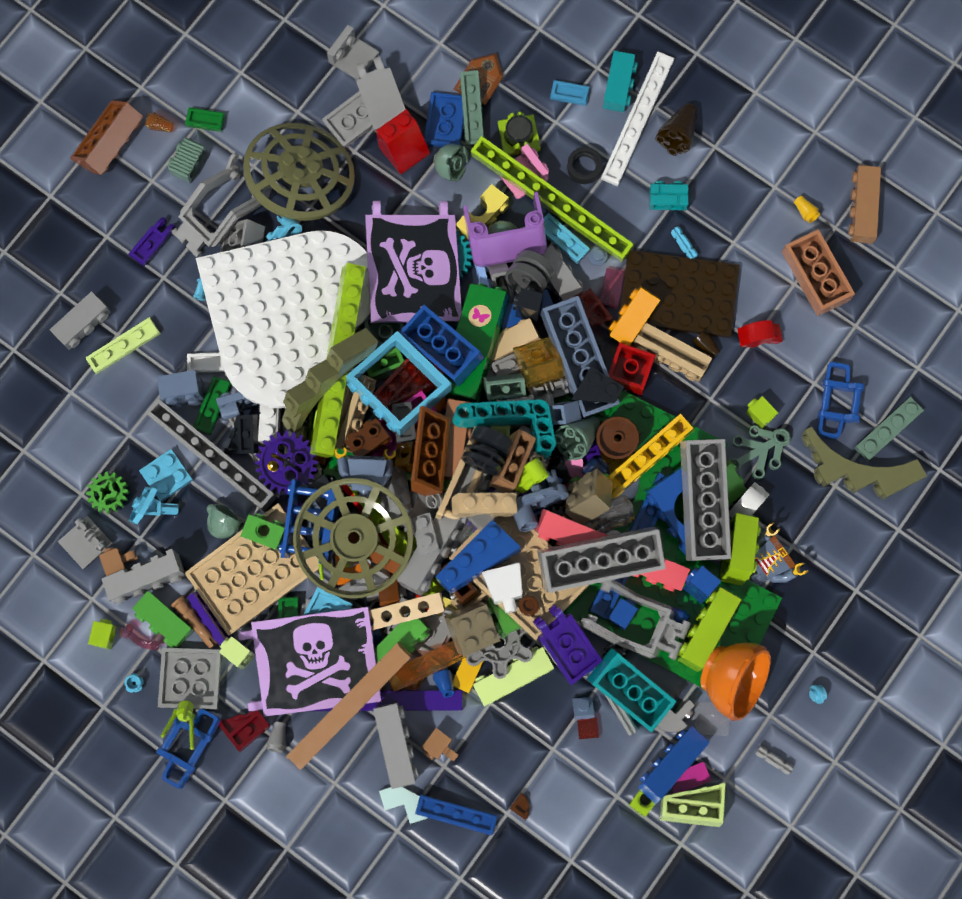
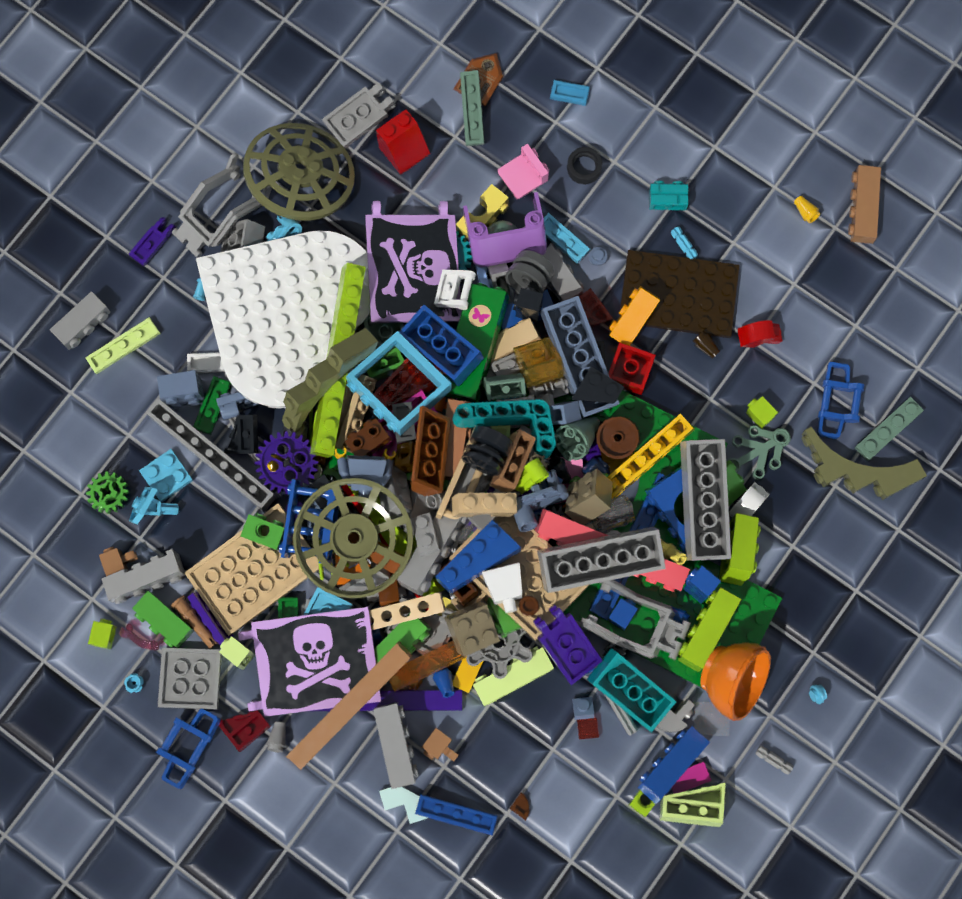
light grey hinge [58,516,112,569] -> none
dark orange slope [70,100,143,175] -> none
clear orange cone [145,112,174,133] -> none
lime plant [161,700,195,750] -> none
sand green brick [168,138,207,183] -> none
green tile [185,107,225,132] -> none
sand green piece [207,504,241,539] -> none
white brick [258,404,281,446] -> none
light grey bracket [327,25,379,80] -> none
light grey tile [356,56,405,132] -> none
blue tile [424,92,464,147] -> none
sand green cylinder [434,143,468,182] -> none
lime brick [471,136,634,263] -> none
piece [498,112,541,156] -> none
clear pink tile [599,268,625,308] -> none
white tile [601,52,674,186] -> none
teal brick [602,51,638,112] -> none
tan brick [633,322,712,382] -> none
dark brown cone [655,104,697,156] -> none
torso [750,522,808,583] -> none
nougat brick [782,229,855,317] -> none
none -> white plate [434,270,476,310]
none -> light yellow pin [661,539,687,565]

